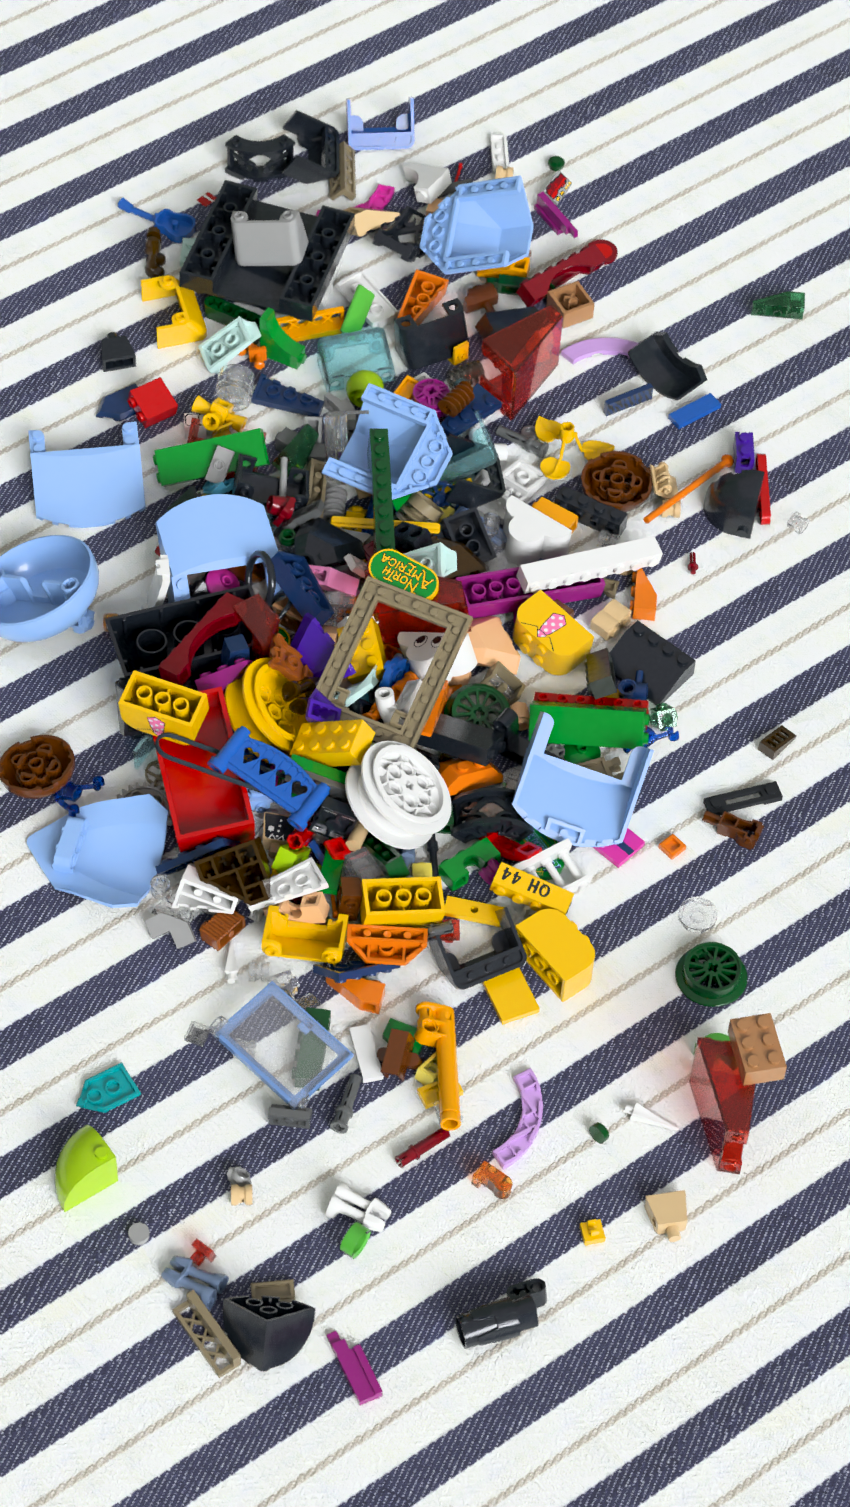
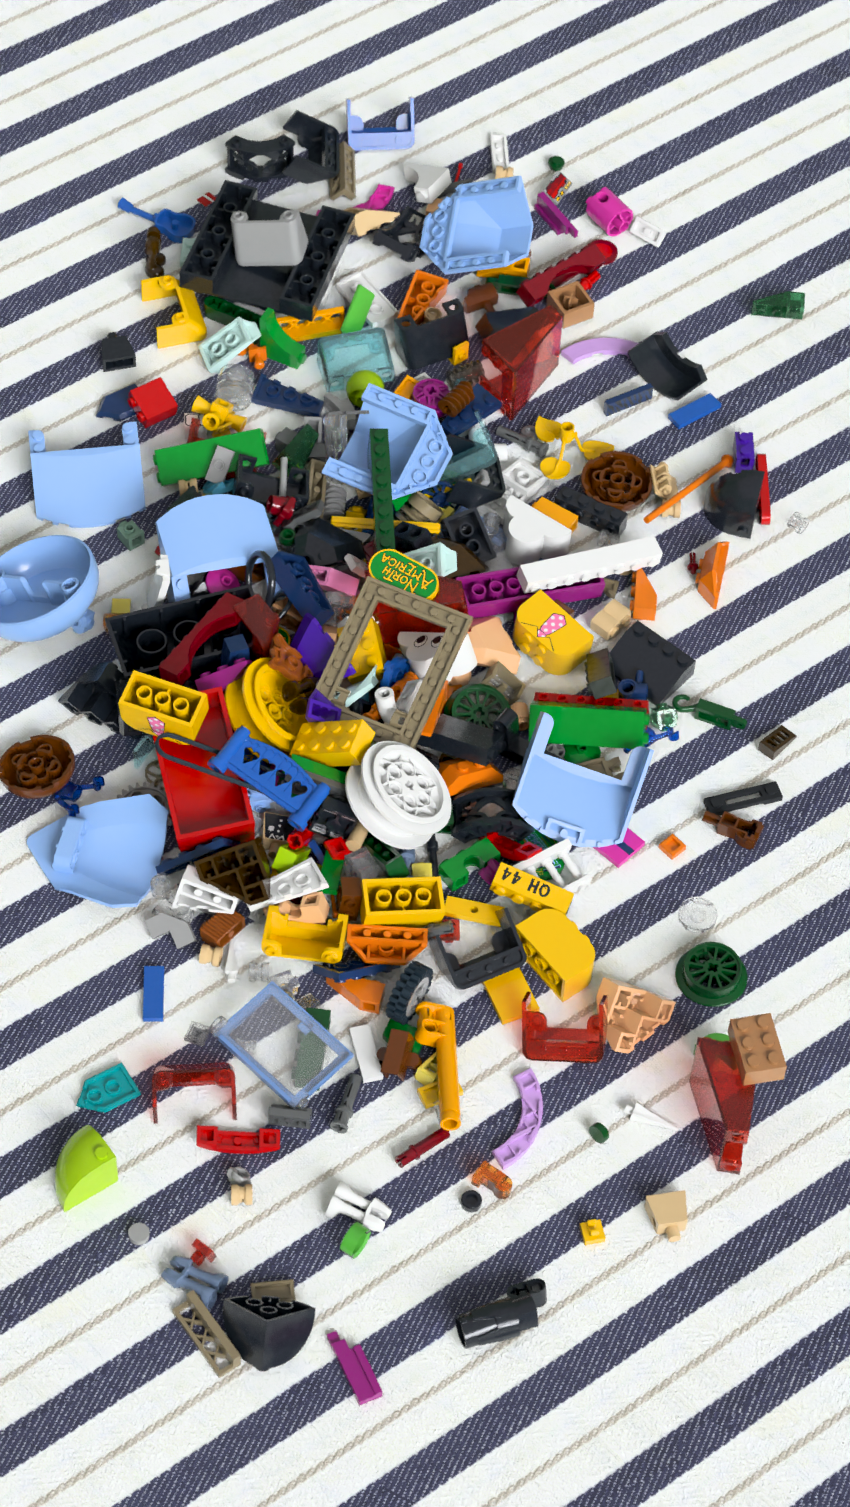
none -> black brick [58,662,124,734]
none -> light yellow tile [111,598,131,617]
none -> sand green brick [117,520,145,551]
none -> blue tile [143,966,165,1022]
none -> clear red windscreen [152,1062,237,1124]
none -> tan wheel [178,478,198,496]
none -> red slope [196,1125,280,1154]
none -> tan wheel [199,944,223,967]
none -> black wheel [385,960,433,1025]
none -> tan wheel [423,307,442,324]
none -> black tile [461,1190,482,1212]
none -> clear red windscreen [522,992,608,1063]
none -> red axle [579,270,601,291]
none -> dark pink cylinder [586,187,633,237]
none -> light nougat brick [596,977,676,1054]
none -> white plate [629,216,667,247]
none -> dark green piece [672,694,747,731]
none -> orange wedge [695,541,730,609]

